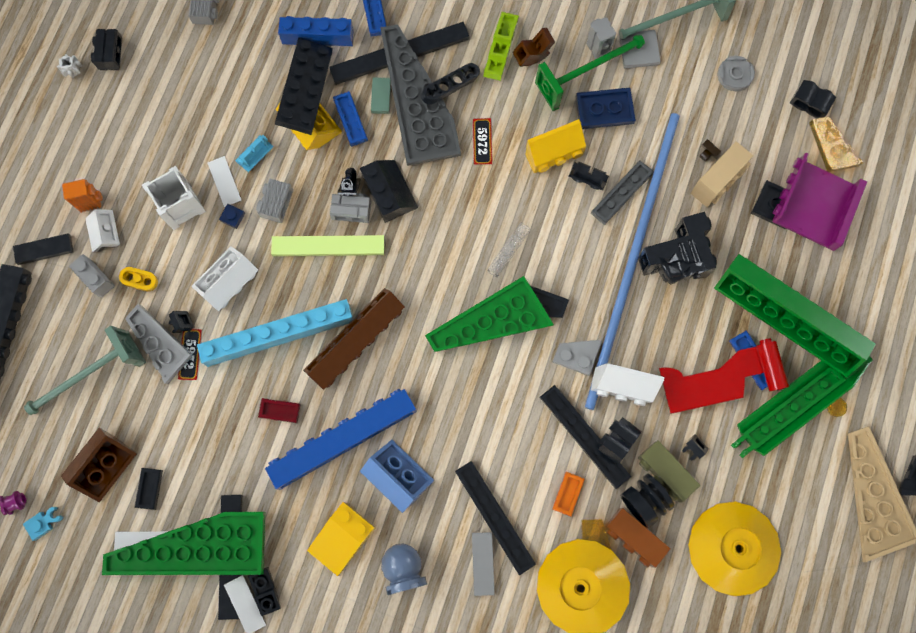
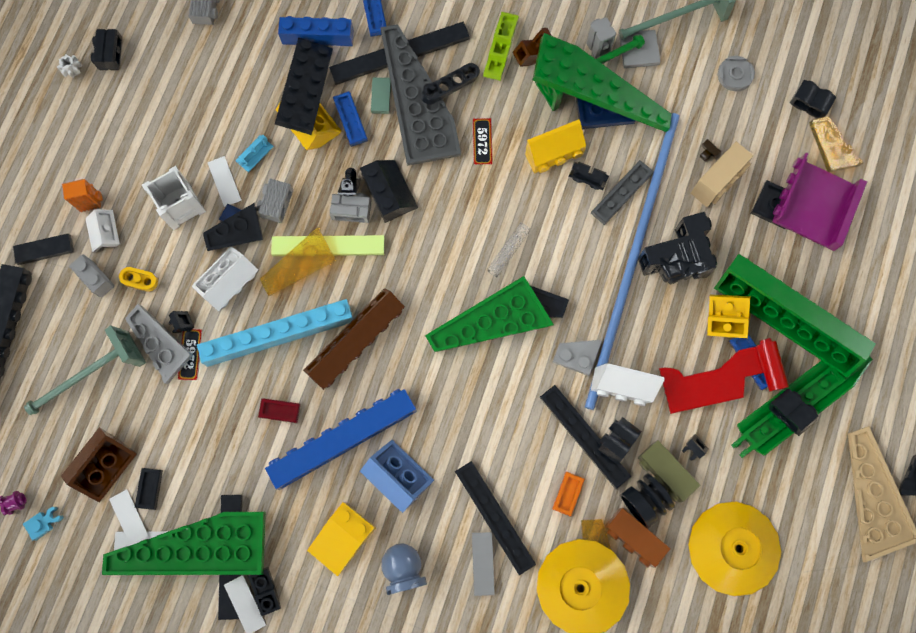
clear yellow plate [827,398,847,417] -> none
none -> white sticker [109,489,149,545]
none -> black wing [203,202,264,251]
none -> clear yellow wing [260,227,336,296]
none -> green wing [532,33,672,132]
none -> yellow brick [707,294,751,338]
none -> black brick [769,388,819,436]

